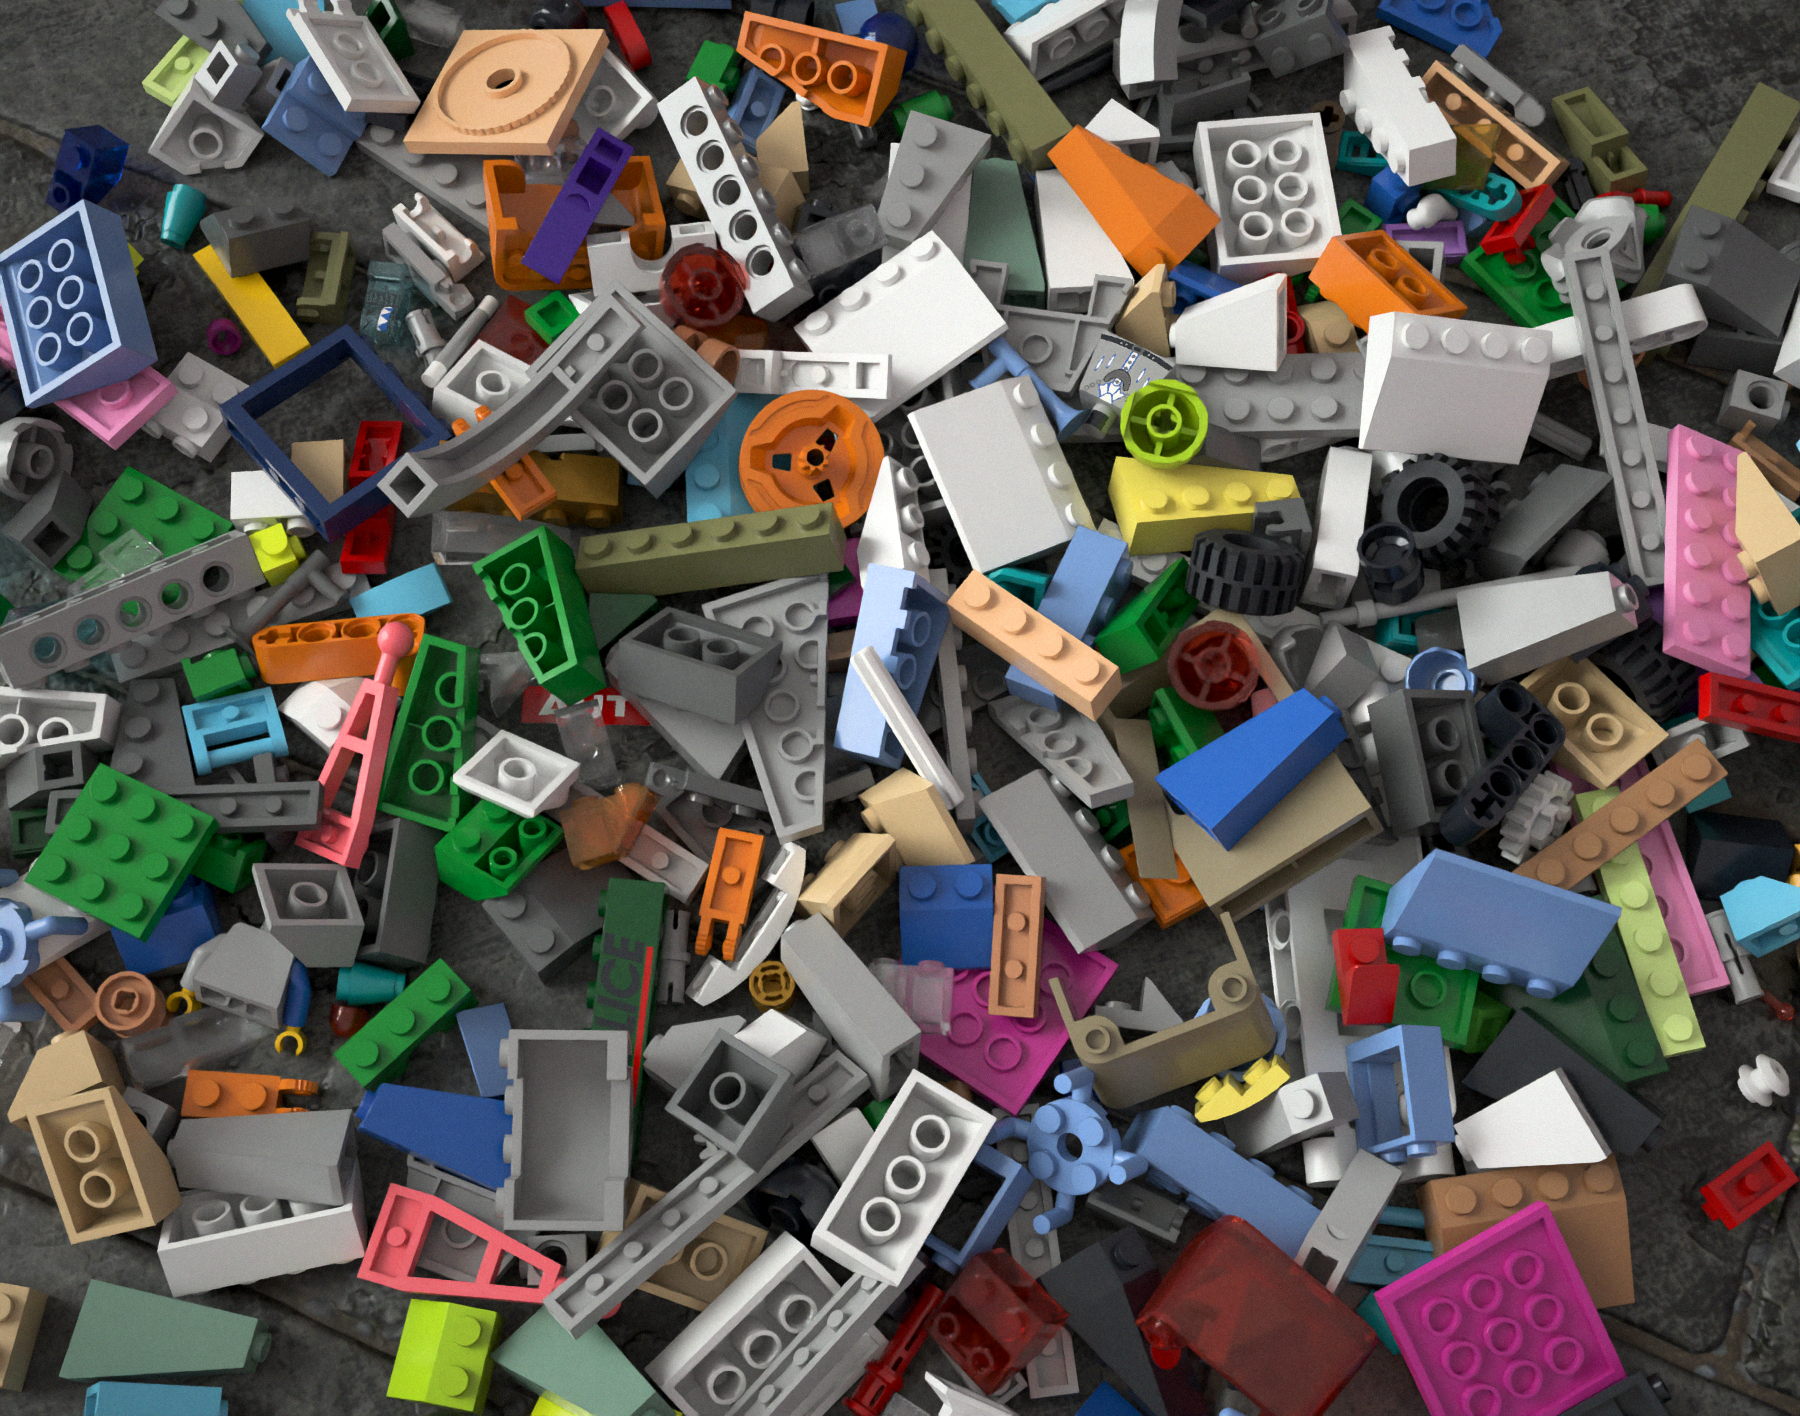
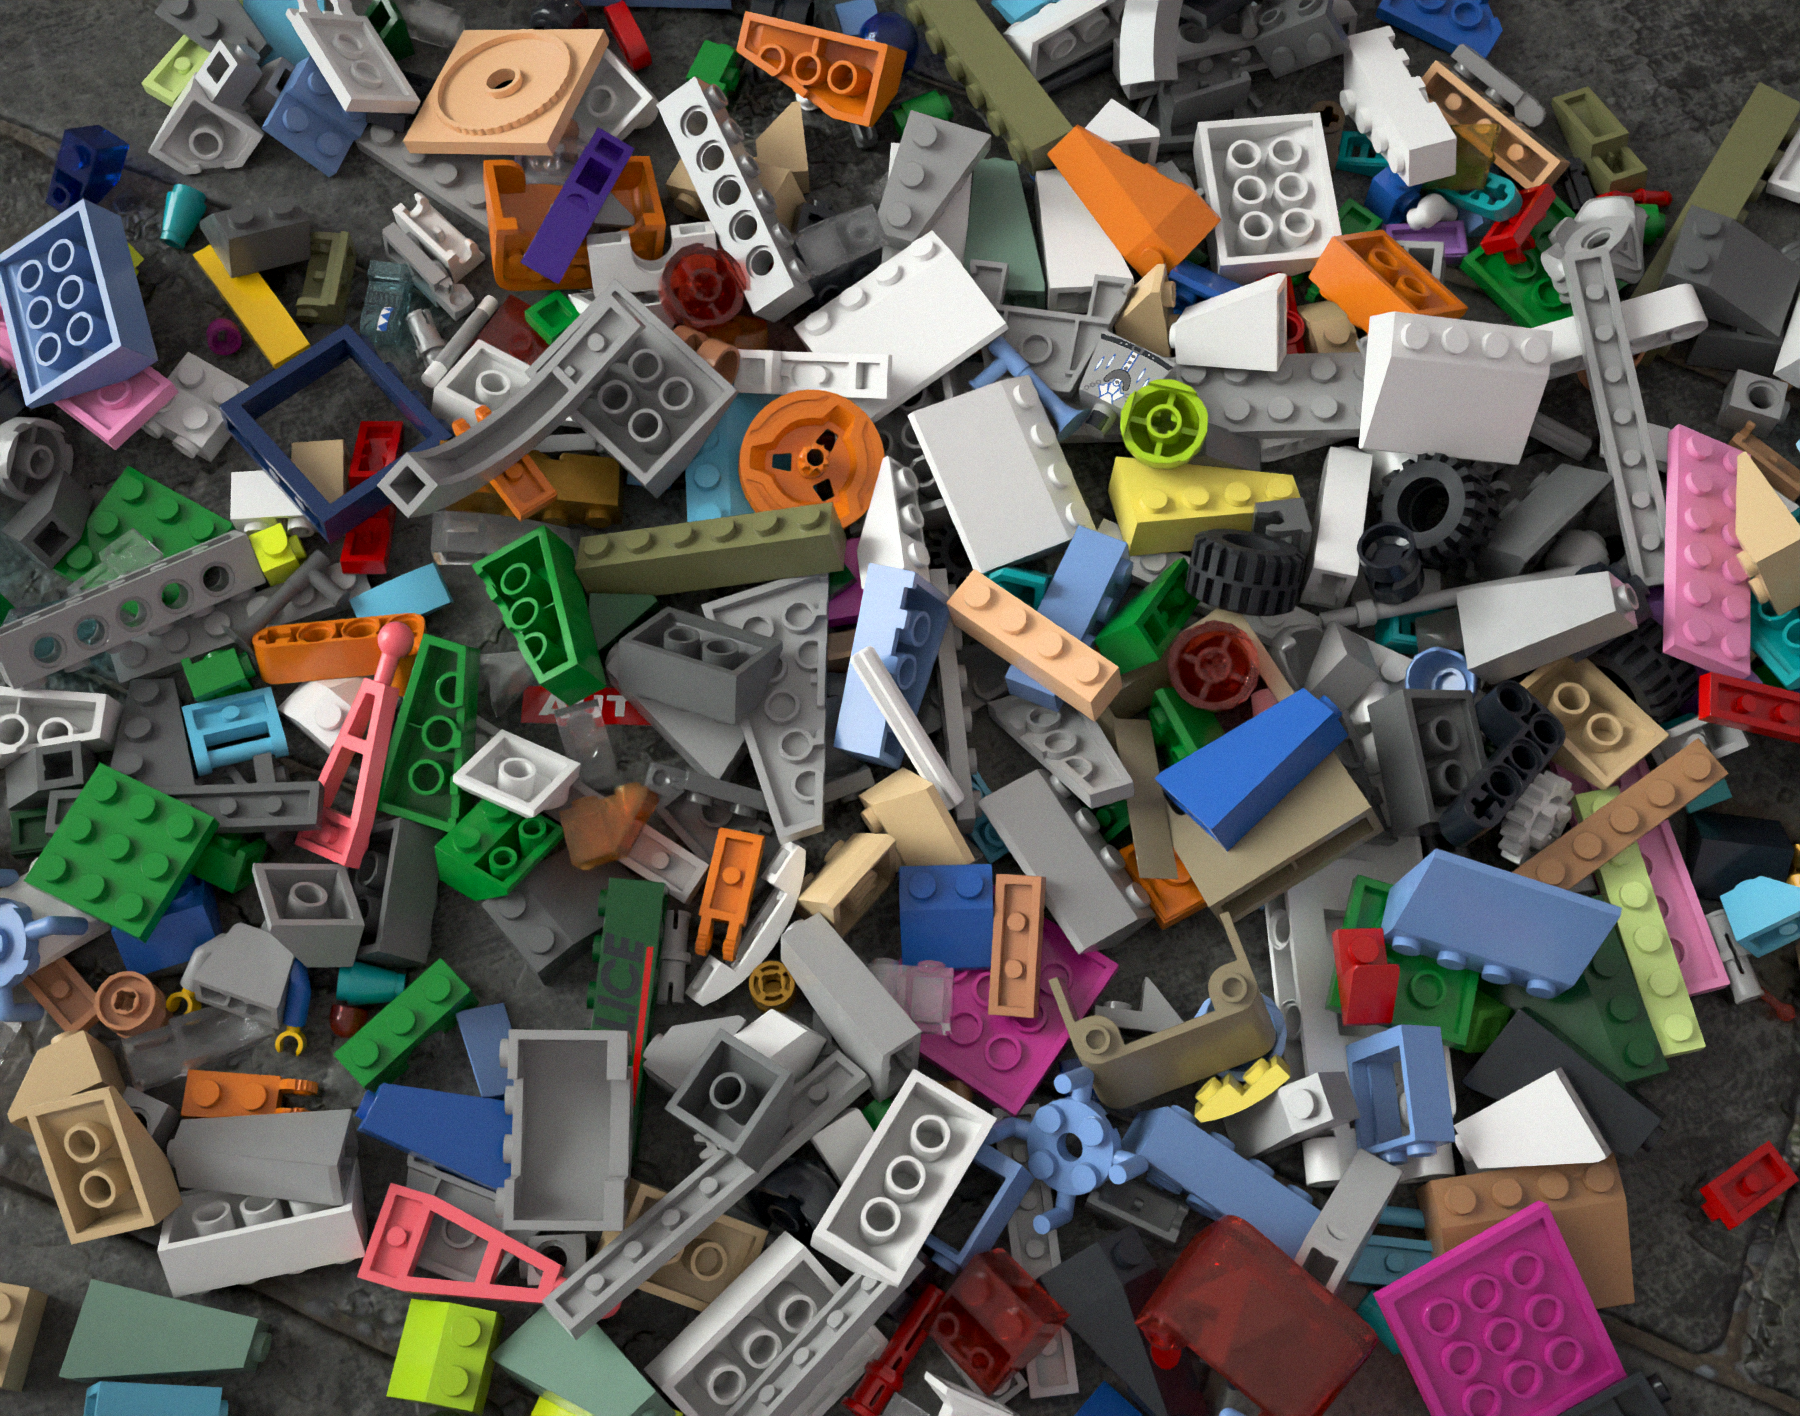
medium blue slope [727,67,787,154] -> none
white wheel [1738,1054,1789,1107] -> none

